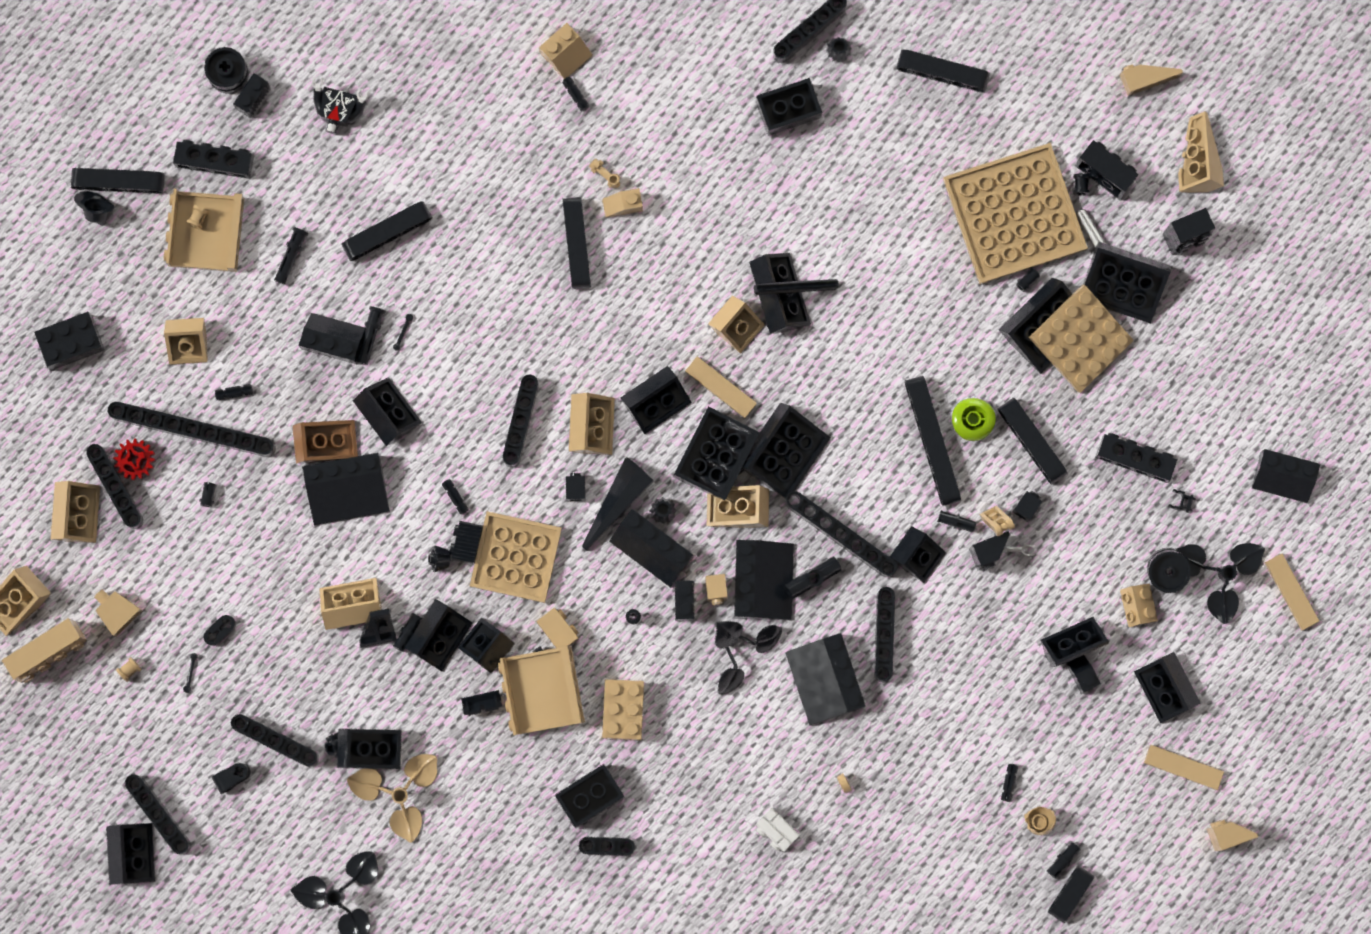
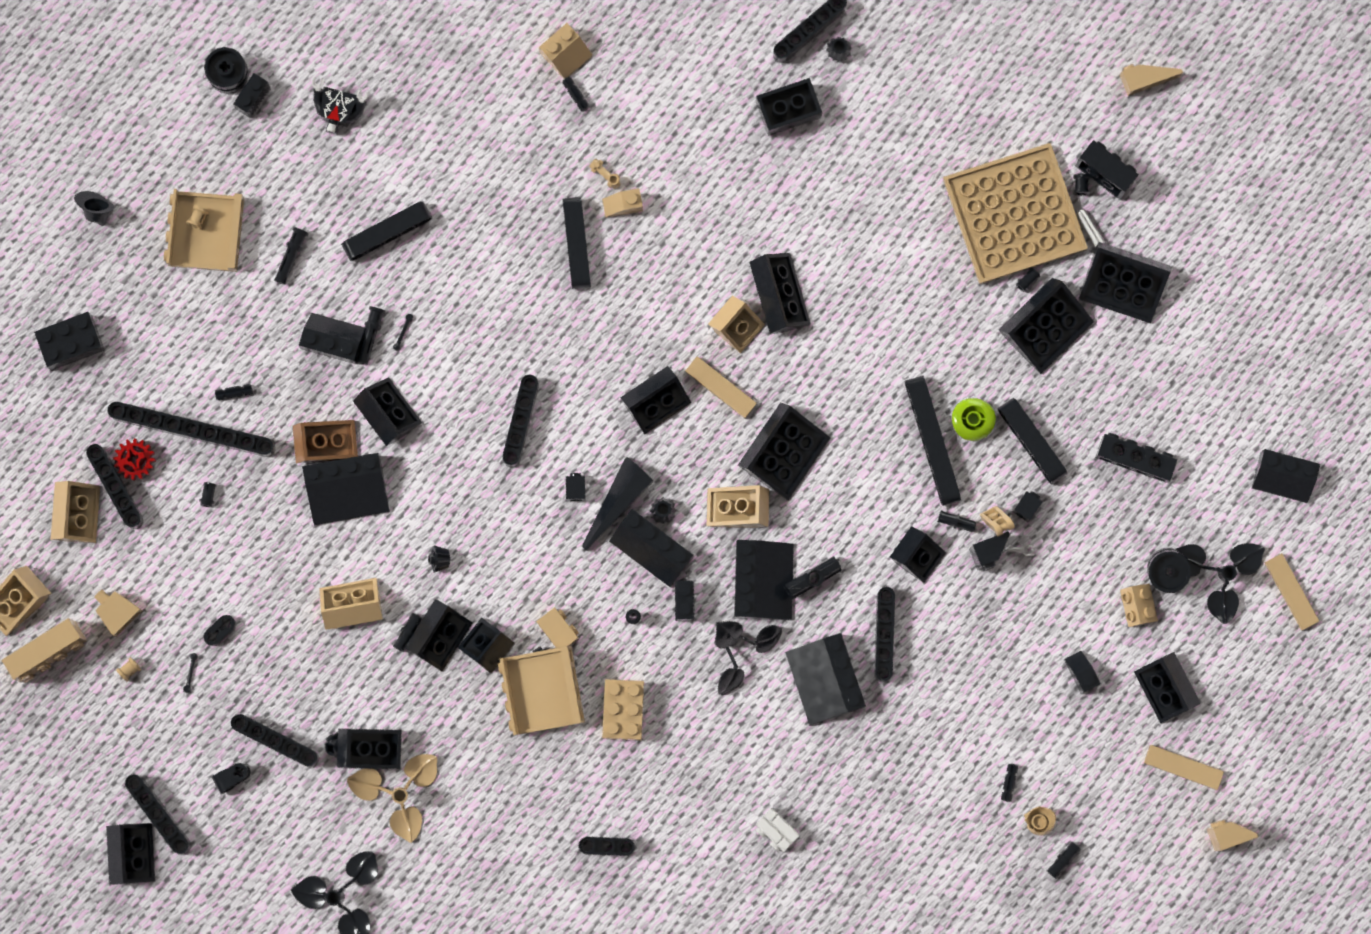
black beam [71,168,165,194] -> none
tan slope [164,318,208,364] -> none
black brick [173,140,254,179] -> none
black wing [359,608,397,648] -> none
black axle [442,479,469,515] -> none
black brick [449,521,483,564] -> none
black hinge [461,690,503,716] -> none
tan plate [470,511,562,603] -> none
black brick [555,764,625,829] -> none
tan slope [569,393,615,455] -> none
black slope [673,406,760,501] -> none
tan brick [705,574,727,605] -> none
black axle [753,279,839,295] -> none
black beam [785,491,897,577] -> none
tan tile [837,773,852,793] -> none
black beam [896,49,990,93] -> none
tan plate [1029,285,1134,393] -> none
black slope [1041,617,1109,667] -> none
black beam [1048,865,1095,923] -> none
black brick [1162,208,1216,255] -> none
black piece [1168,489,1196,513] -> none
tan wedge [1178,111,1224,193] -> none

